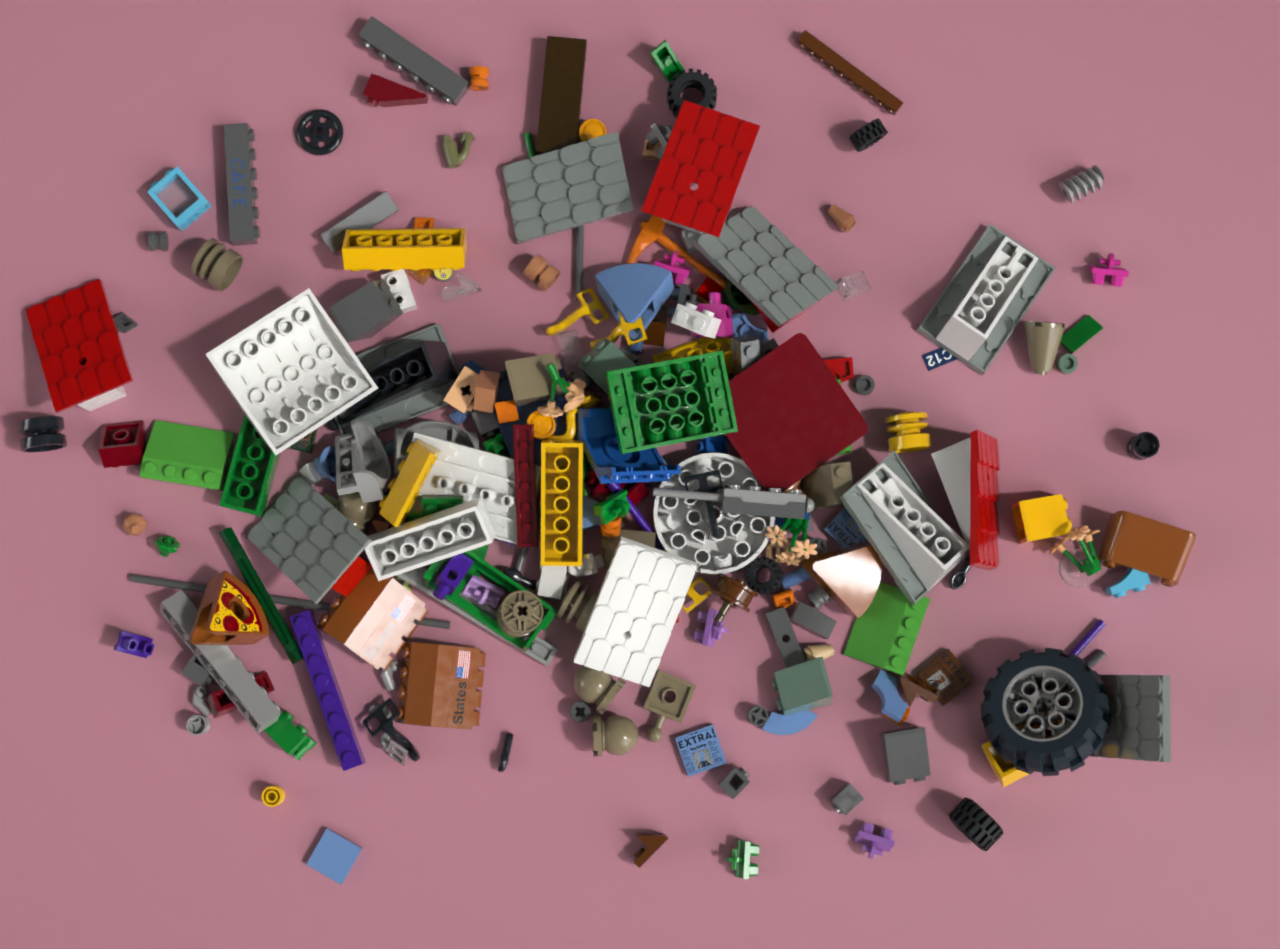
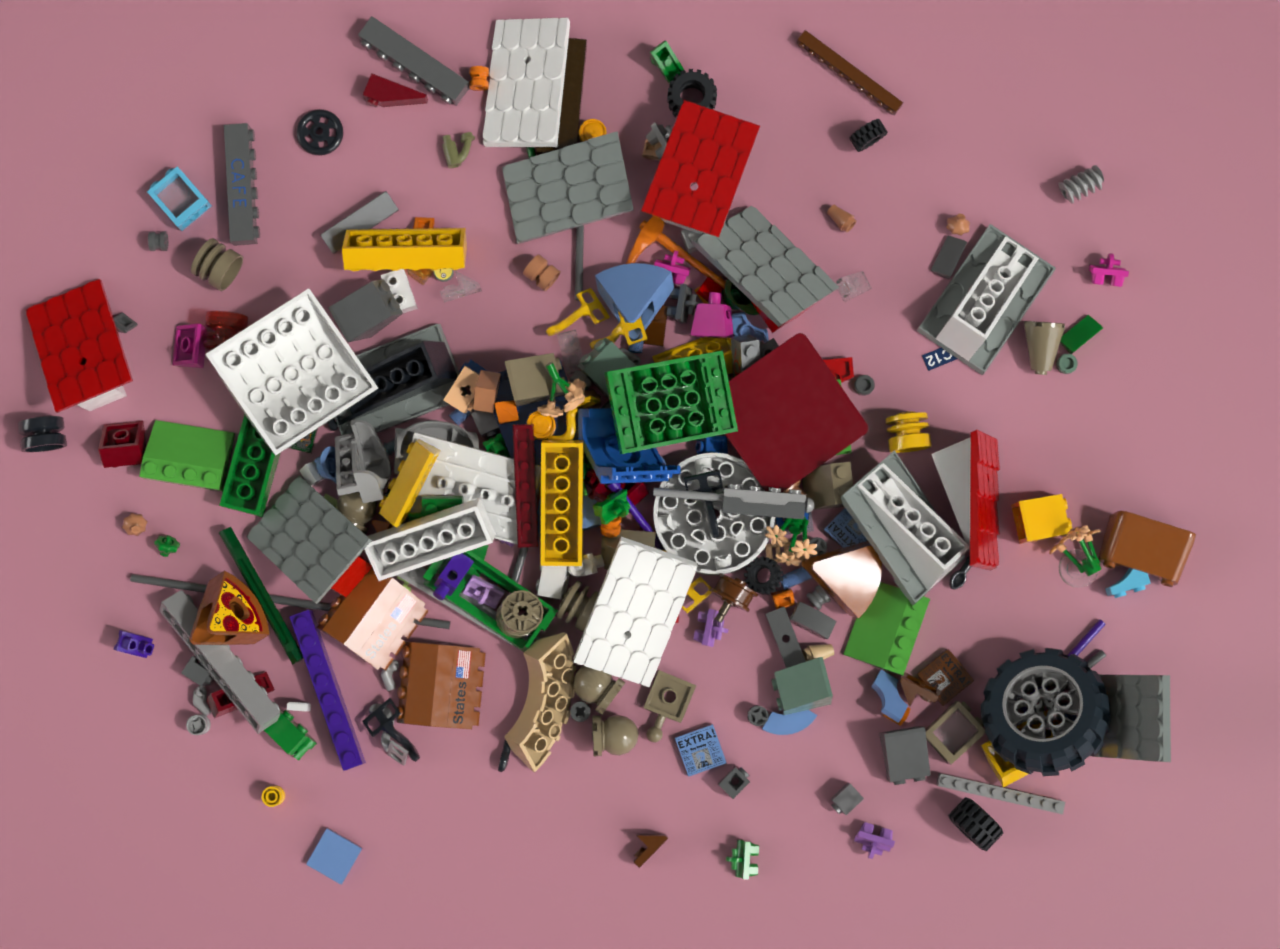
black piece [503,568,537,590] -> none
white brick [671,302,722,339] -> none
black wheel [1126,432,1160,461] -> none
none -> dark pink slope [172,323,208,368]
none -> clear red wheel [202,311,249,350]
none -> white tile [287,702,311,711]
none -> white piece [483,18,570,147]
none -> tan brick [504,633,576,772]
none -> window [925,701,985,765]
none -> dark grey slope [931,235,967,279]
none -> light grey piece [936,773,1065,814]
none -> nougat piece [946,213,970,236]

